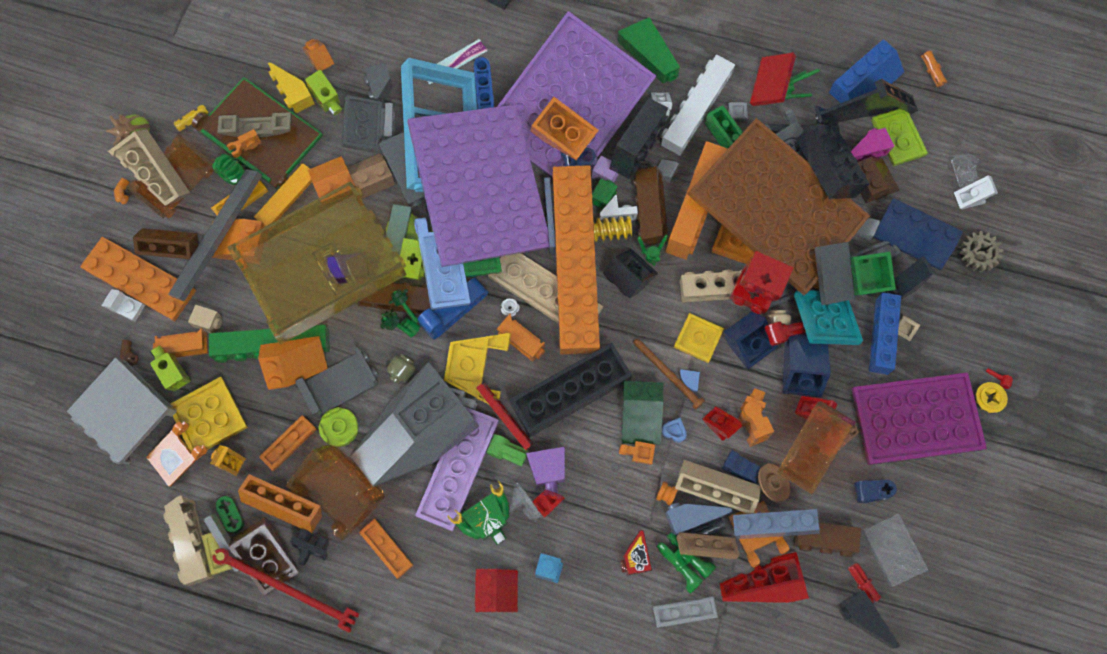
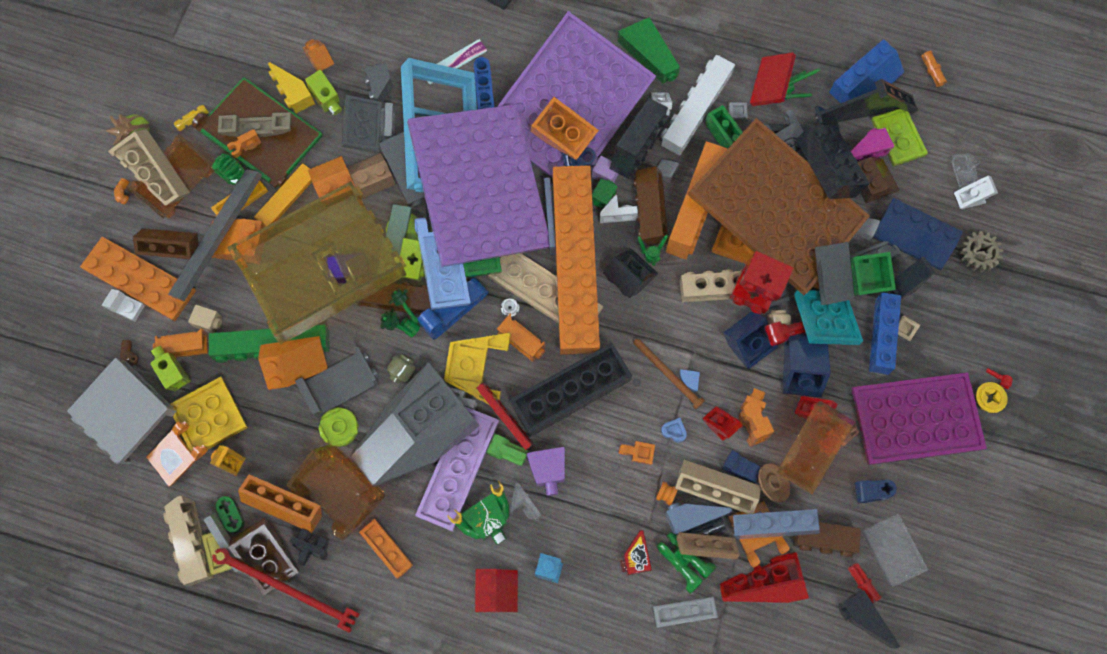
orange tile [259,415,317,472] -> none
red slope [532,490,565,518] -> none
yellow piece [593,216,632,242] -> none
dark green slope [621,381,664,445] -> none
yellow tile [673,313,724,363] -> none

